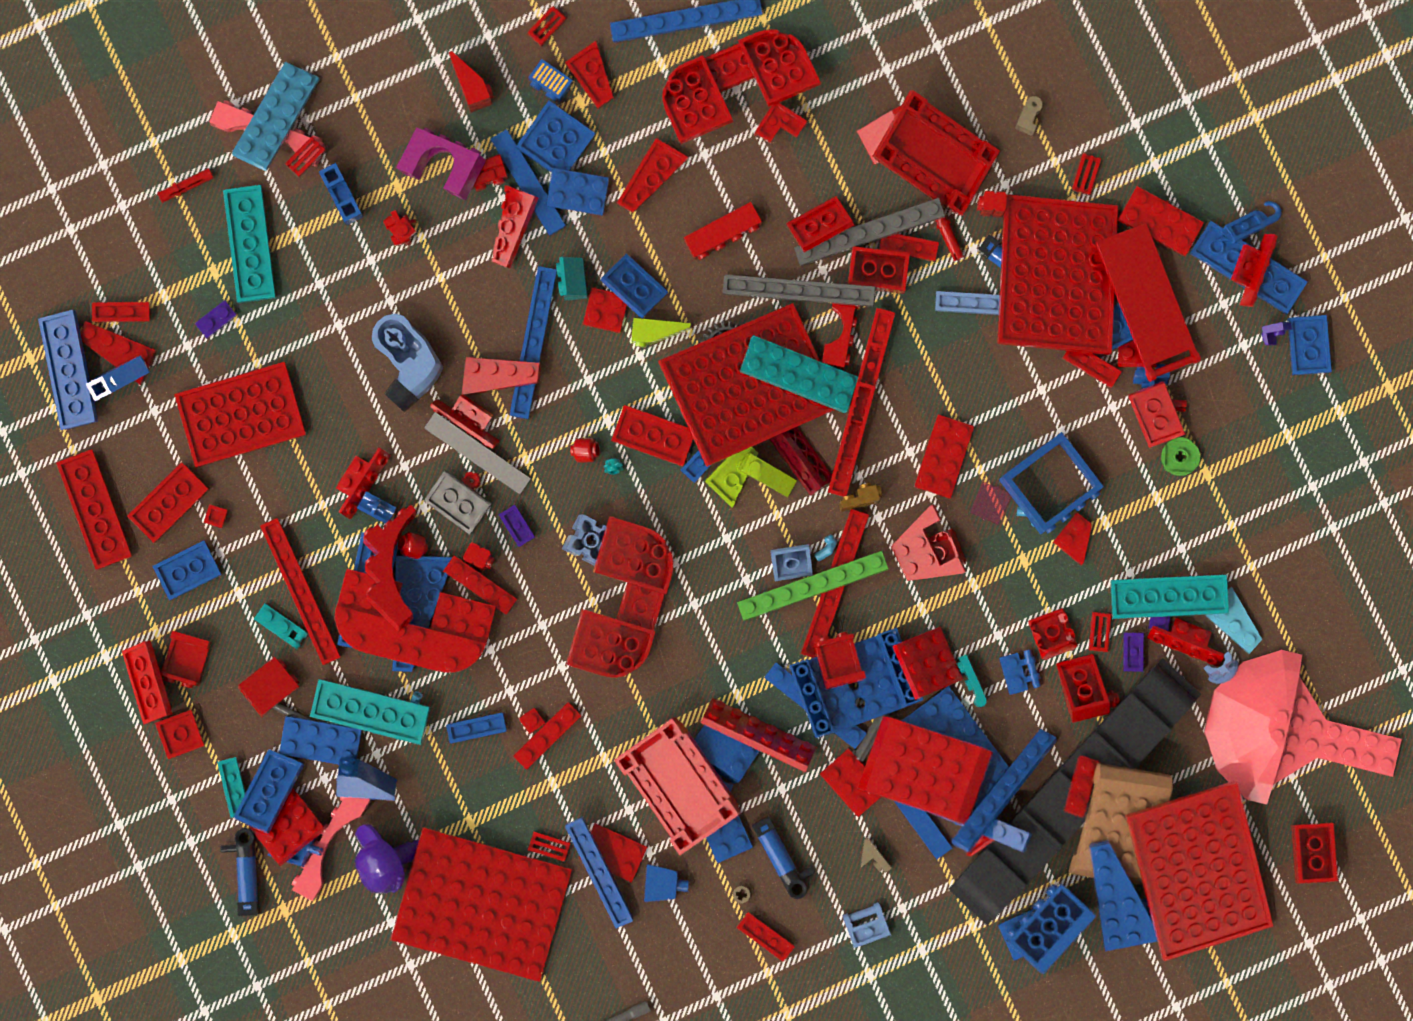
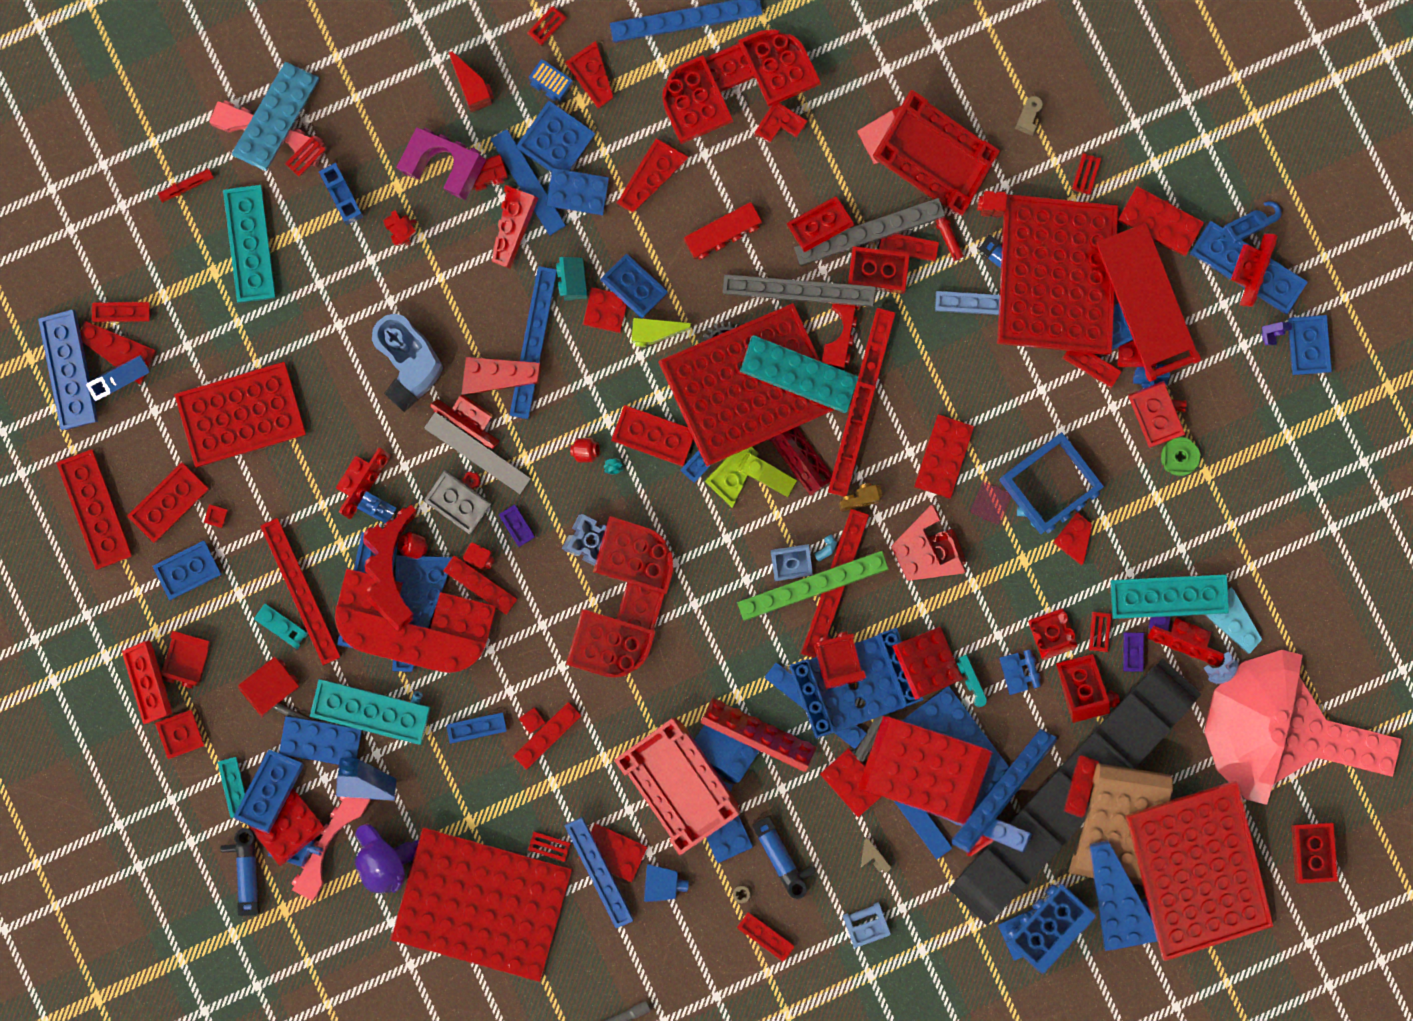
dark purple plate [195,300,237,339] -> none

